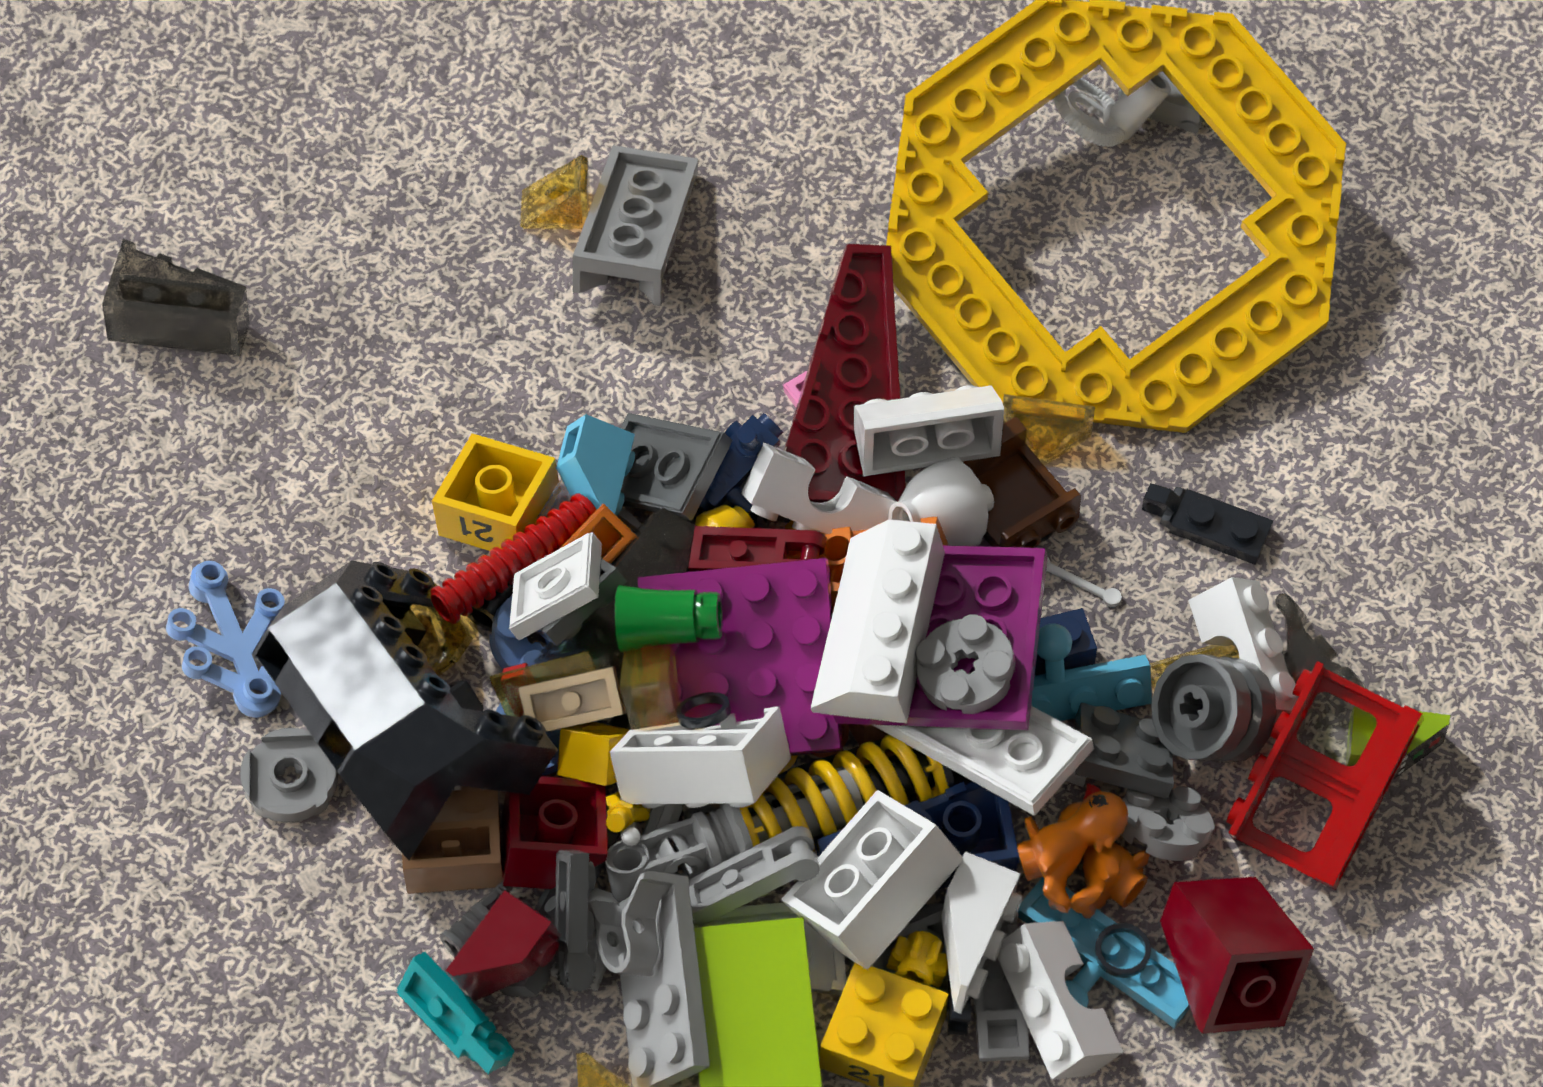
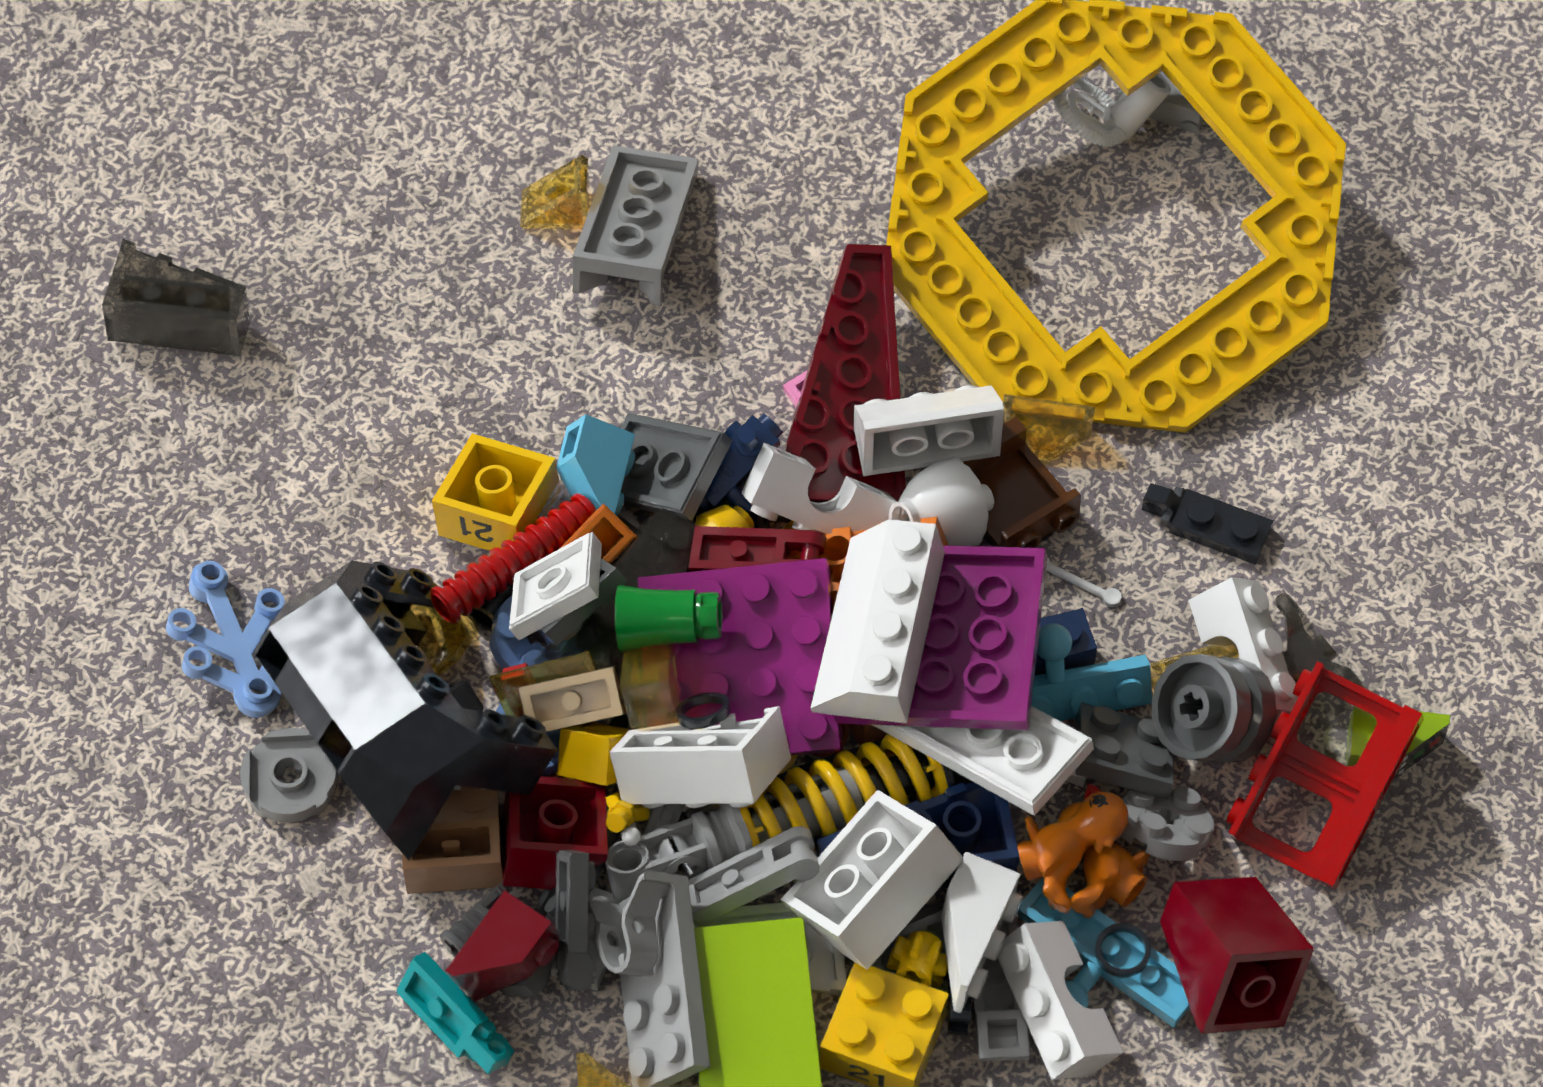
light grey plate [916,615,1016,714] -> none

